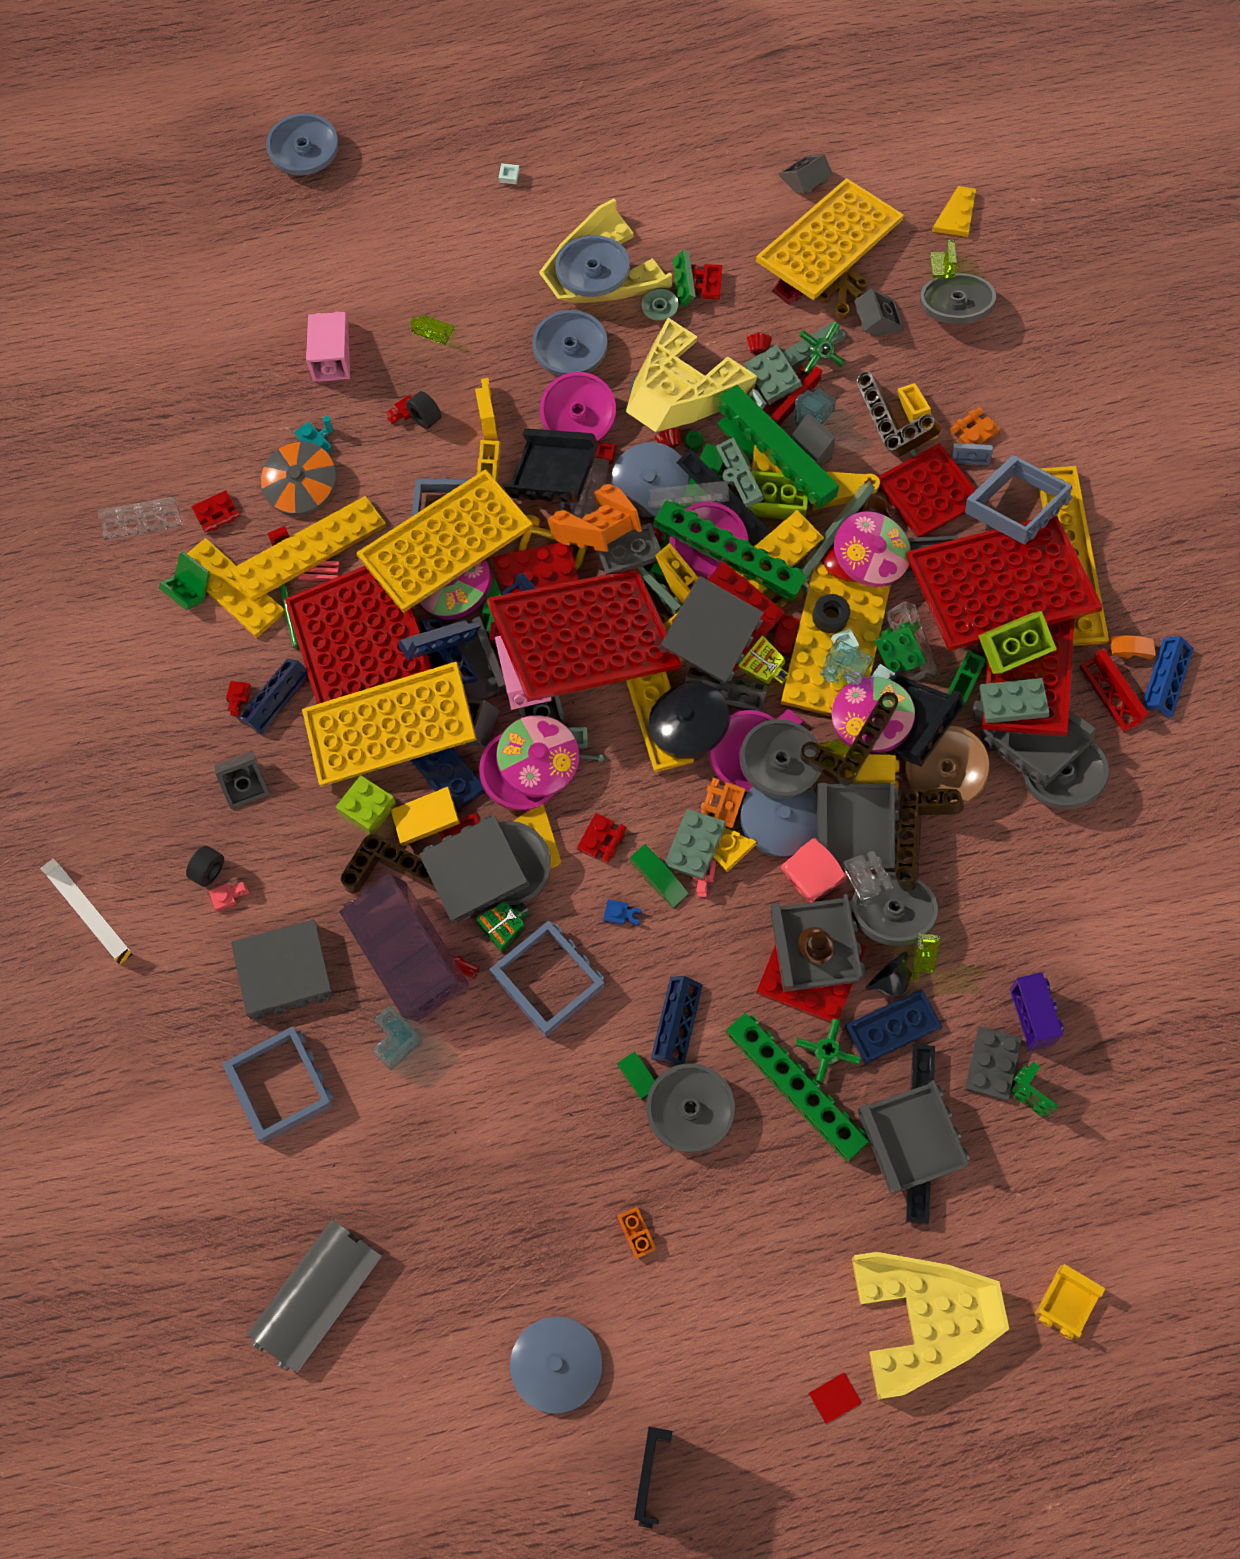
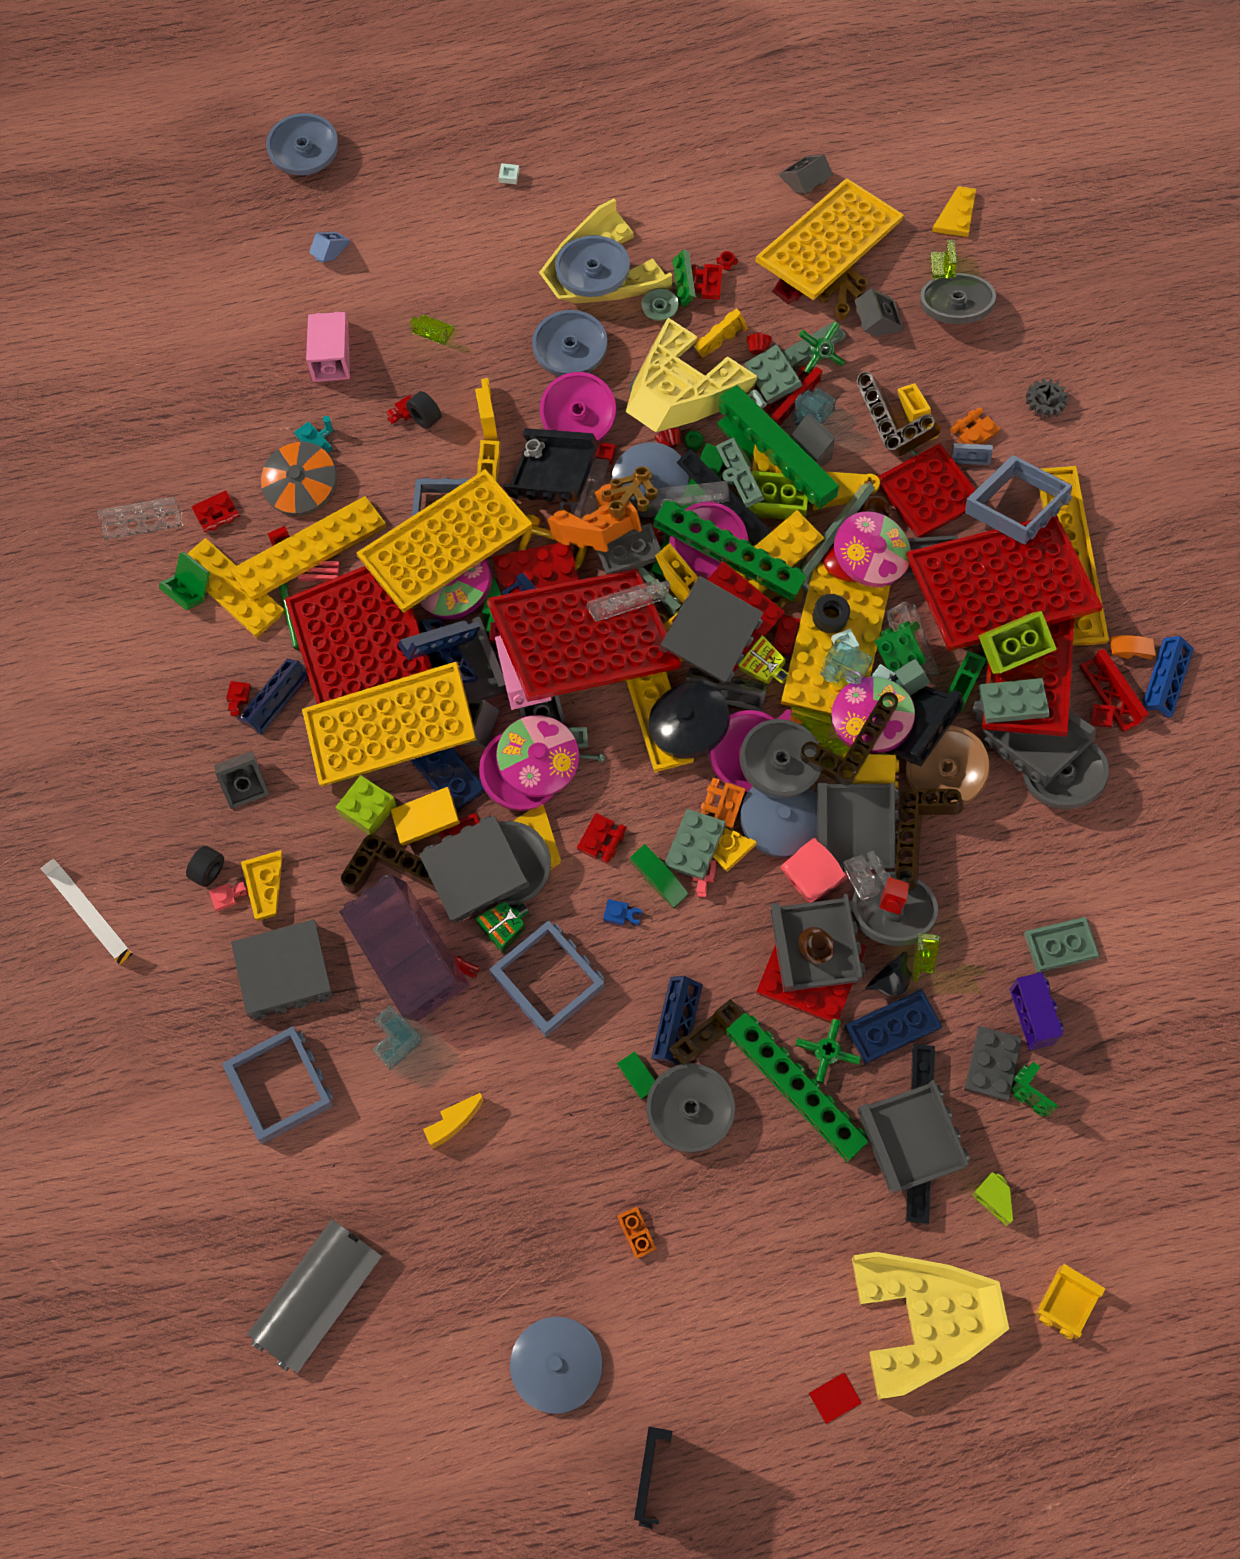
none -> yellow wing [241,850,283,922]
none -> medium blue slope [309,232,350,263]
none -> yellow slope [423,1093,484,1149]
none -> light grey plate [524,439,545,458]
none -> clear fence [587,579,670,622]
none -> pearl gold plant [602,466,658,518]
none -> dark brown slope [669,999,744,1066]
none -> yellow wing [694,308,749,358]
none -> red plate [716,251,738,271]
none -> clear neon green panel [789,706,832,743]
none -> red brick [879,877,909,915]
none -> sand green brick [895,659,930,696]
none -> lime slope [972,1172,1013,1226]
none -> sand green tile [1024,917,1100,973]
none -> dark grey gear [1025,378,1068,418]
none -> red plate [1091,704,1114,728]

